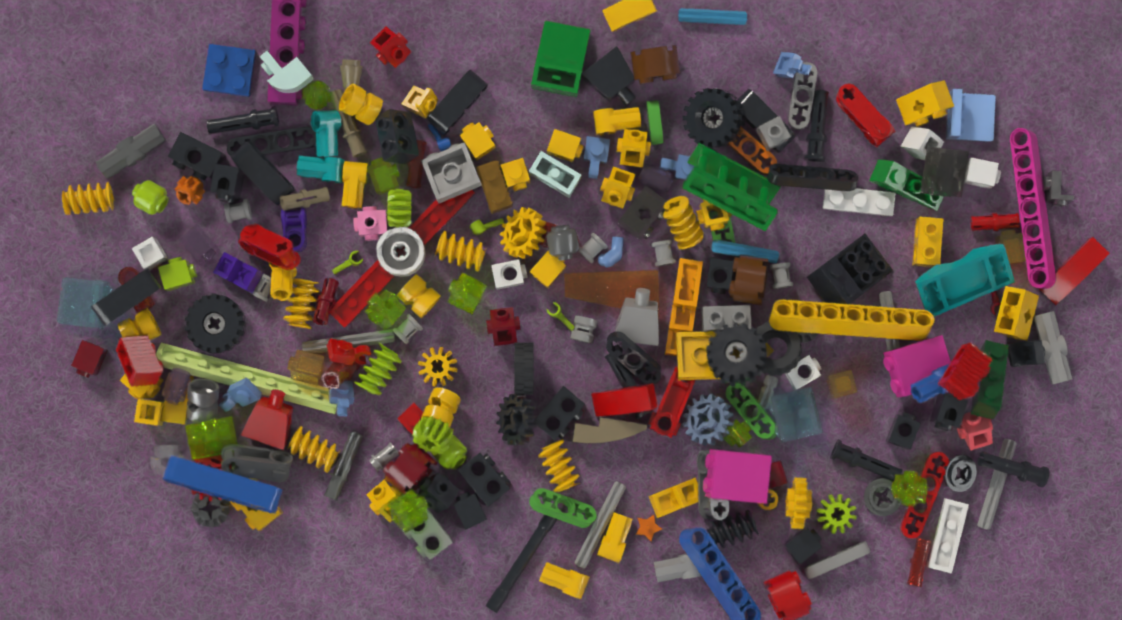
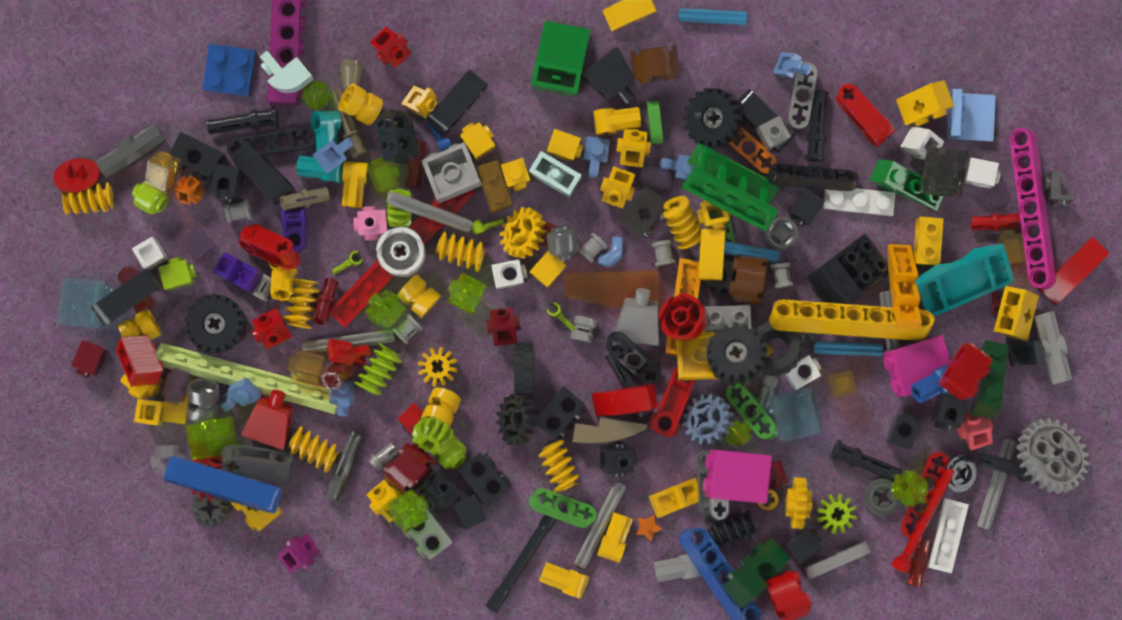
none -> red piece [53,158,100,193]
none -> clear yellow brick [144,151,180,193]
none -> red brick [252,307,292,350]
none -> magenta brick [277,534,321,574]
none -> medium blue plate [313,137,354,174]
none -> light grey axle [386,191,473,232]
none -> black brick [600,441,637,477]
none -> red cylinder [659,293,708,342]
none -> yellow slope [699,229,725,281]
none -> dark green arch [723,538,791,608]
none -> flat silver wheel [764,217,798,250]
none -> black brick [789,188,825,227]
none -> dark azure axle [813,341,883,357]
none -> light orange slope [887,244,922,329]
none -> red piece [891,468,954,574]
none -> light grey gear [1016,418,1090,494]

